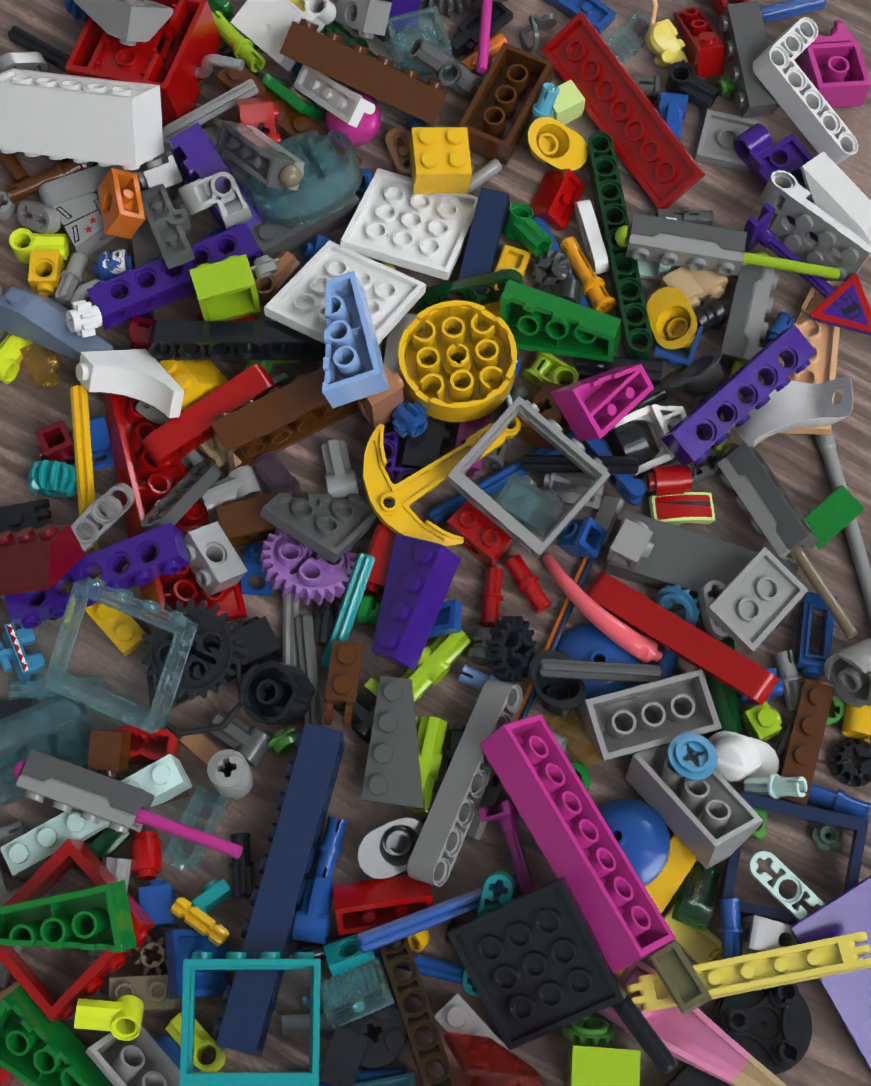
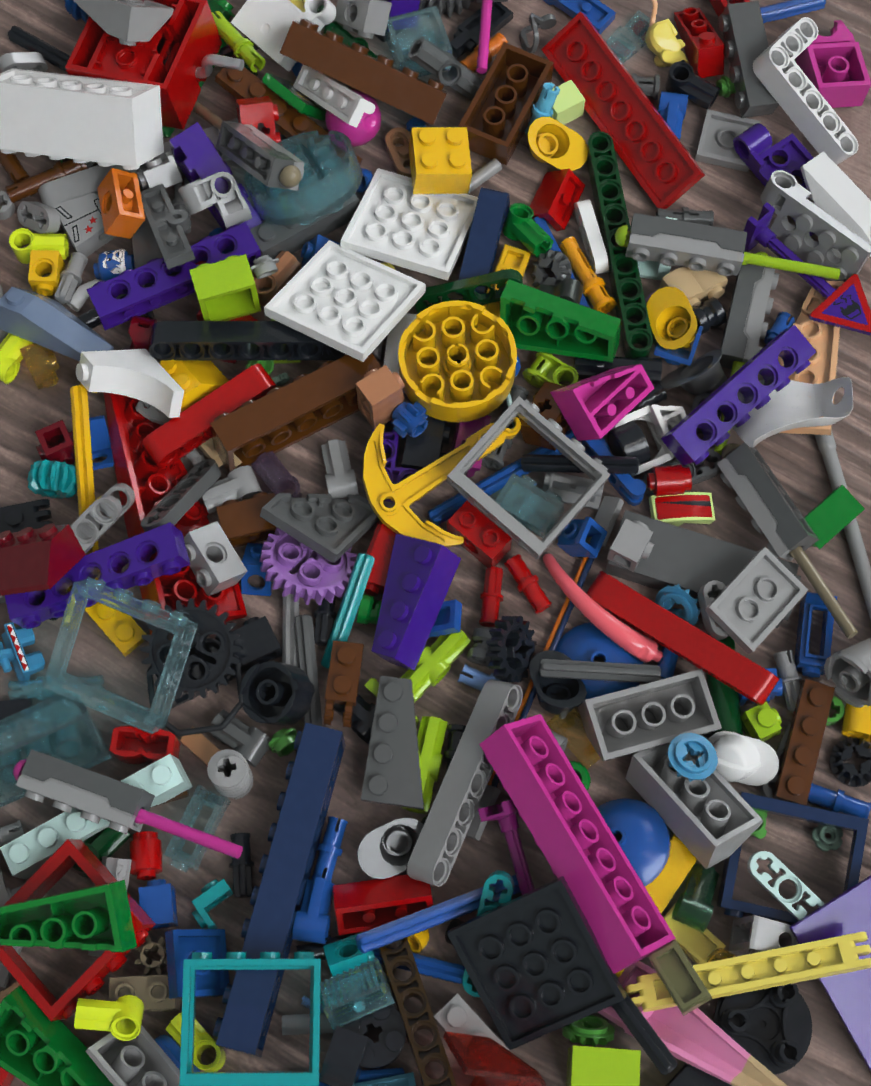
white gear [66,300,102,338] -> none
reddish brown brick [87,729,132,777] -> none
light grey axle [162,79,259,144] -> none
yellow axle [170,897,229,946] -> none
light blue wedge [322,271,390,408] -> none
blue axle [718,898,744,959] -> none
light aqua axle [744,774,807,799] -> none

